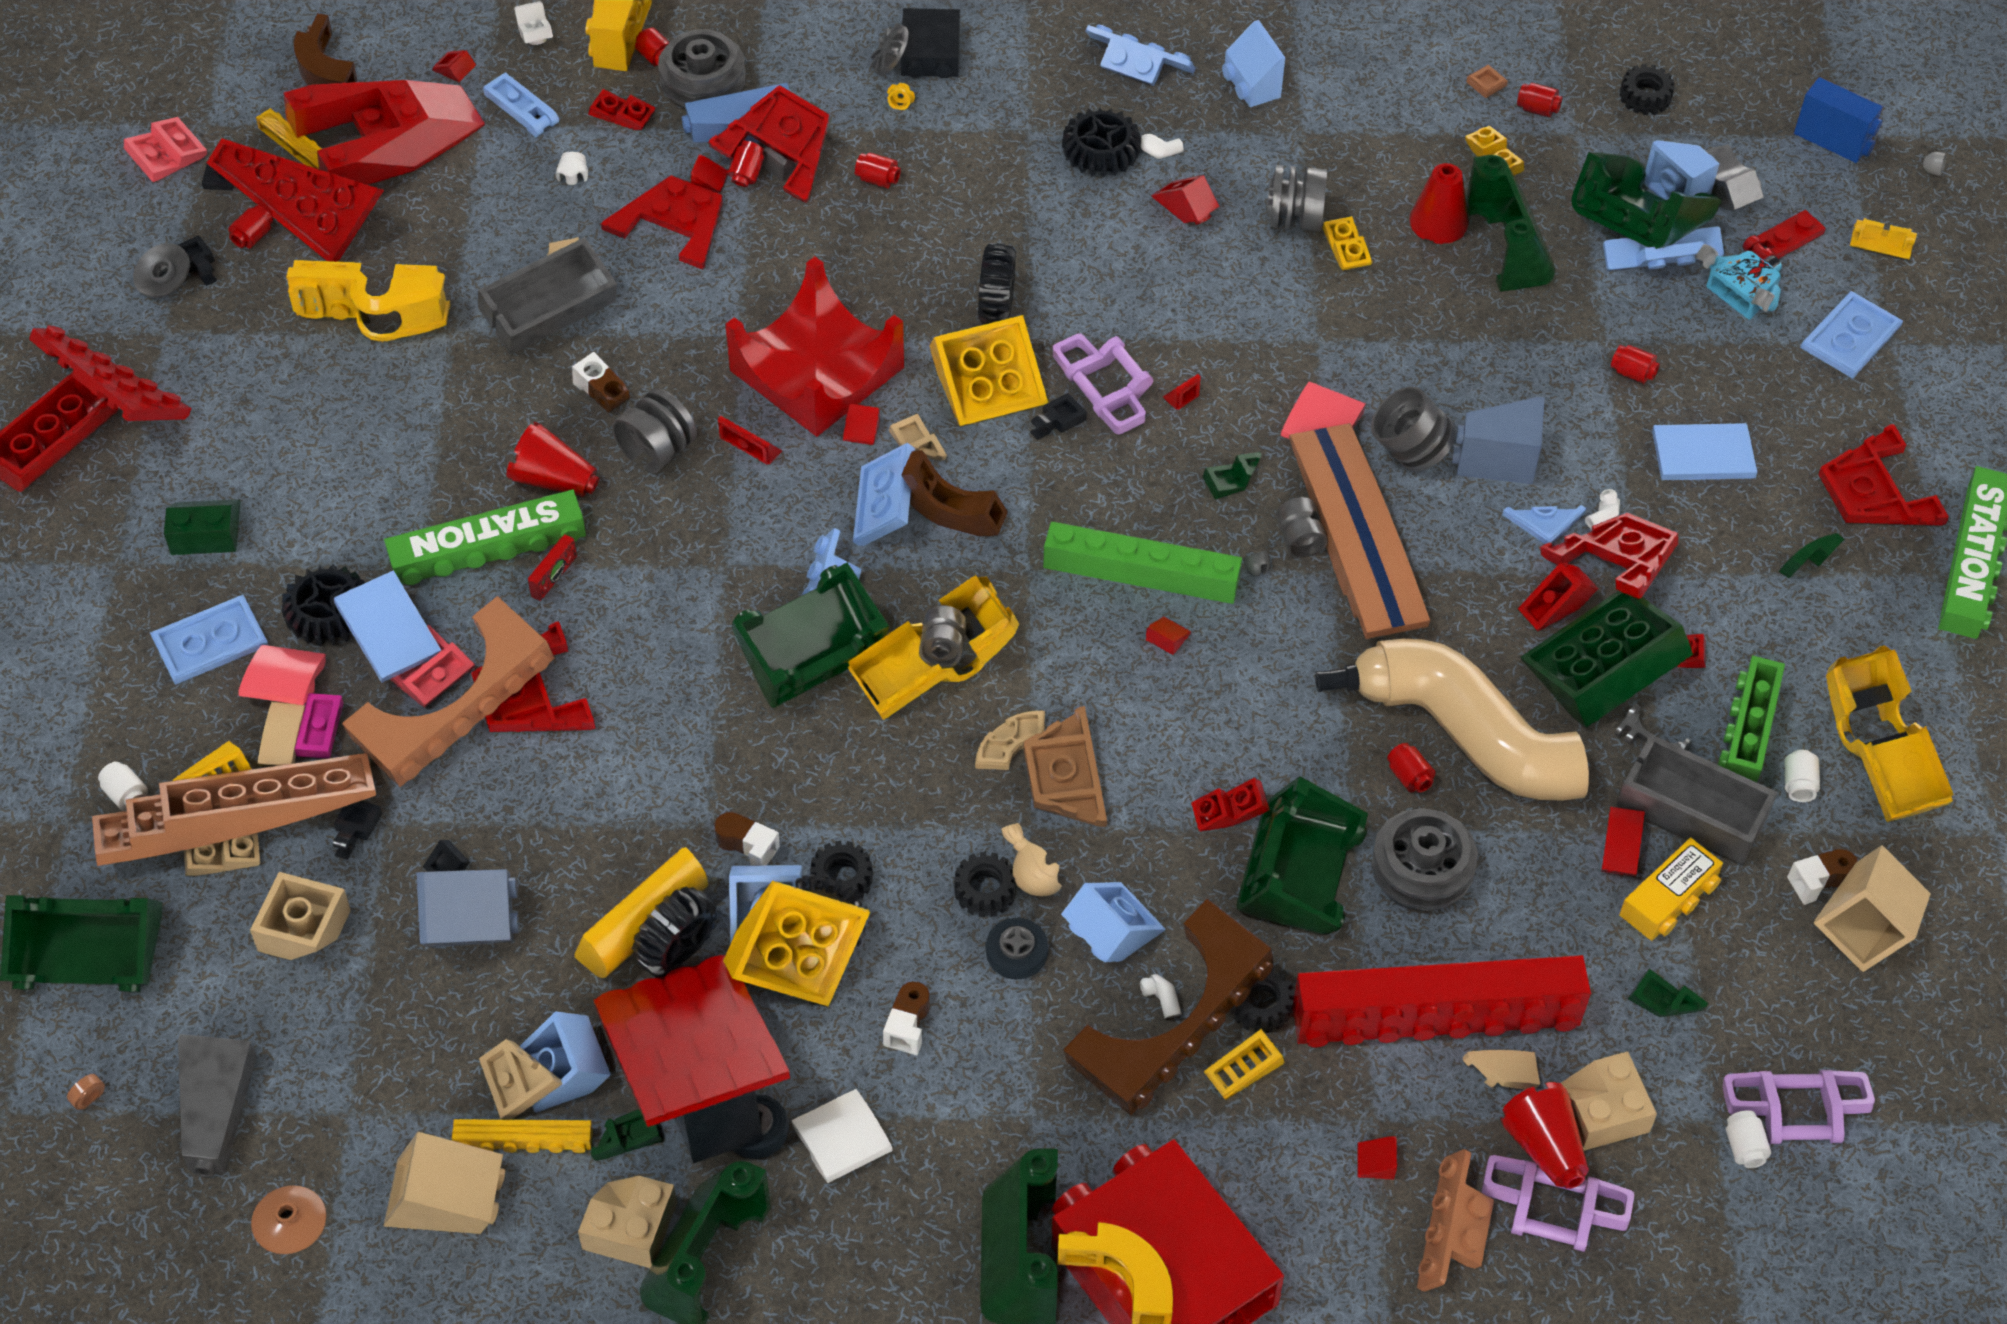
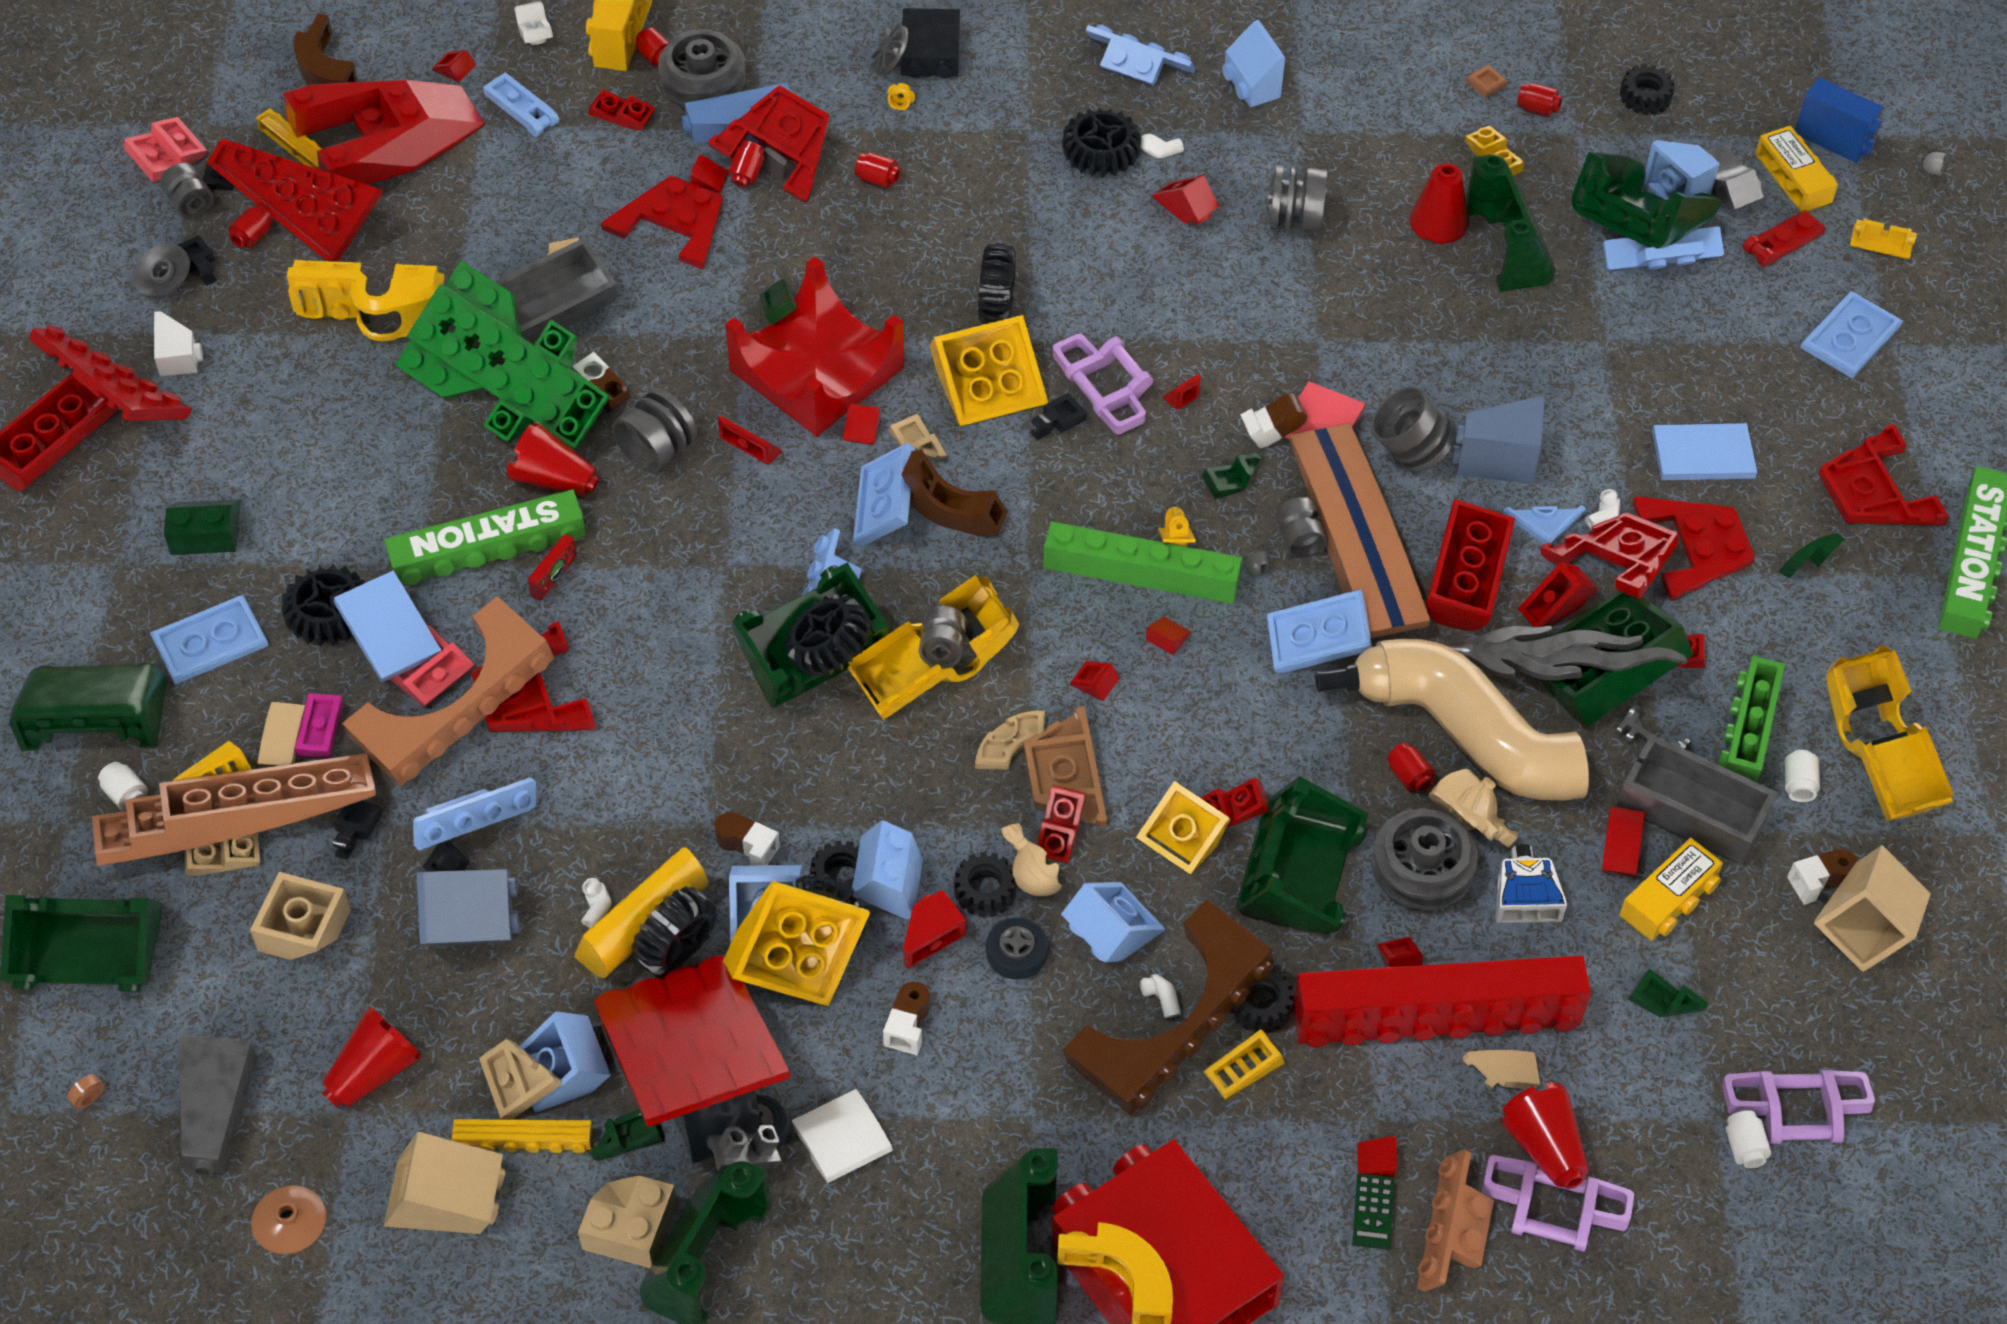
coral slope [239,645,326,705] -> none
white arm [556,152,588,185] -> none
yellow slope [1322,216,1372,270] -> none
tan slope [1561,1052,1657,1150] -> none
red brick [1611,344,1660,384] -> none
medium azure torso [1695,244,1782,320] -> none
none -> dark green windscreen [9,663,166,751]
none -> white slope [154,311,203,377]
none -> flat silver wheel [160,163,214,219]
none -> red cone [322,1006,423,1108]
none -> green piece [395,260,611,449]
none -> light blue bracket [413,778,536,850]
none -> white arm [581,878,612,928]
none -> flat silver hips [706,1125,781,1172]
none -> dark green tile [760,278,797,325]
none -> black gear [784,594,872,678]
none -> light blue slope [852,820,923,919]
none -> red slope [903,889,966,969]
none -> red slope [1037,785,1086,863]
none -> red slope [1070,661,1120,701]
none -> yellow slope [1136,781,1230,875]
none -> yellow hinge [1158,507,1196,547]
none -> leg [1240,393,1307,449]
none -> light blue tile [1267,589,1372,673]
none -> dark green tile [1352,1173,1394,1250]
none -> red slope [1377,937,1423,968]
none -> red brick [1426,499,1516,631]
none -> tan helmet [1428,769,1519,848]
none -> flat silver piece [1444,626,1687,680]
none -> torso [1496,844,1567,923]
none -> red wing [1632,496,1755,601]
none -> yellow brick [1755,125,1838,212]

